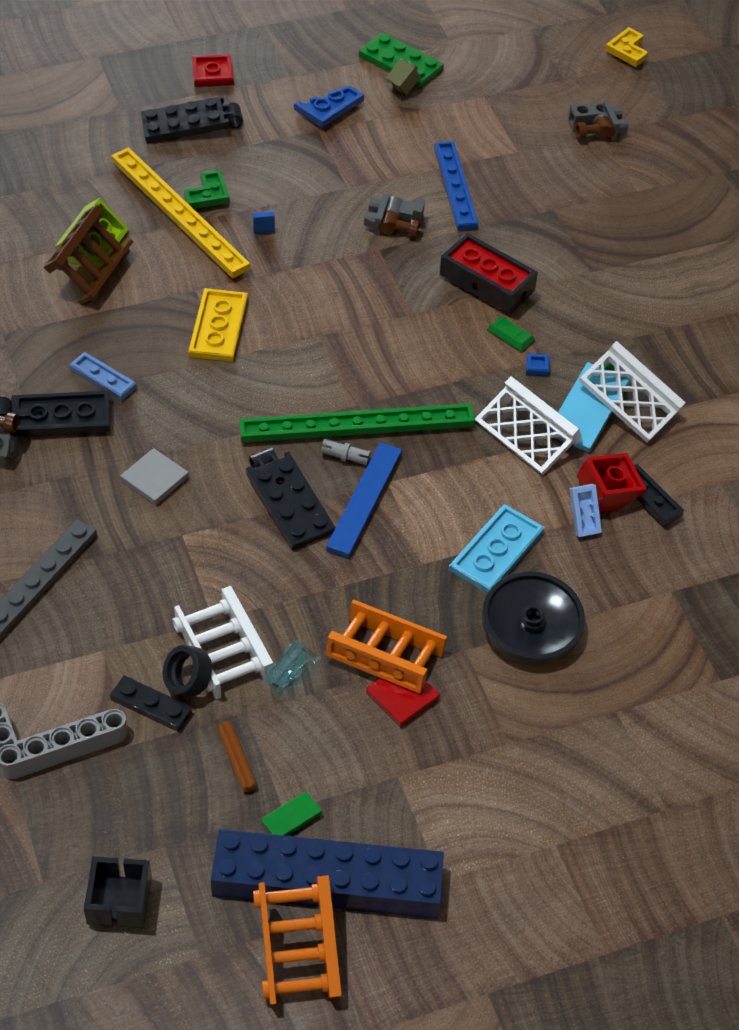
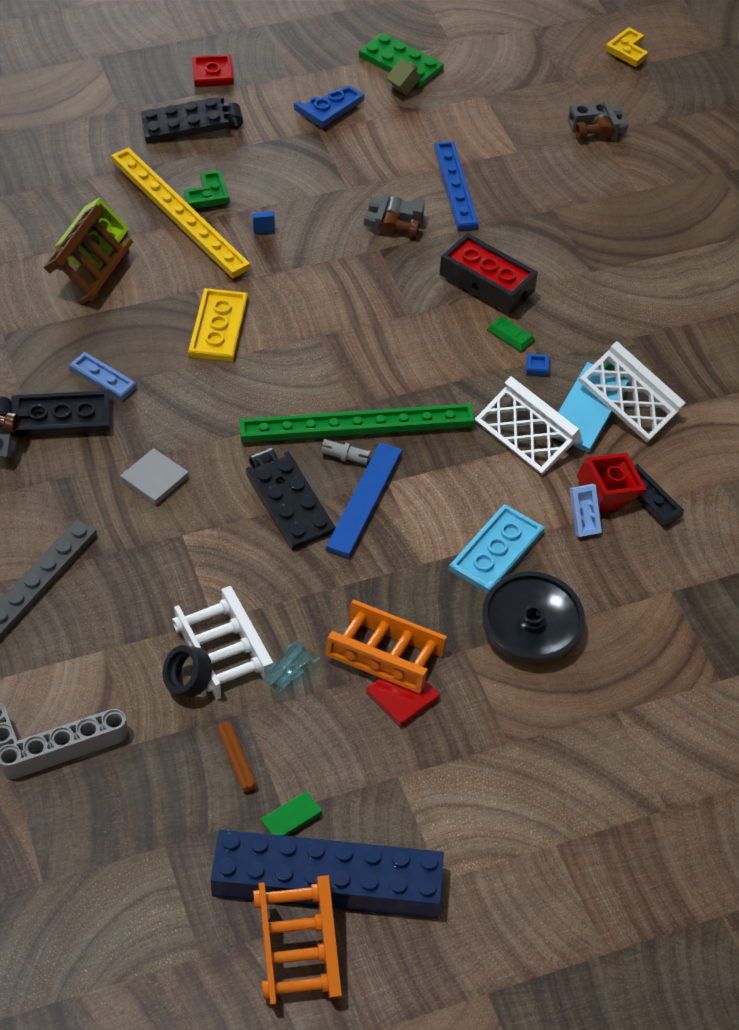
black piece [84,856,152,928] -> none
black plate [110,675,192,733] -> none

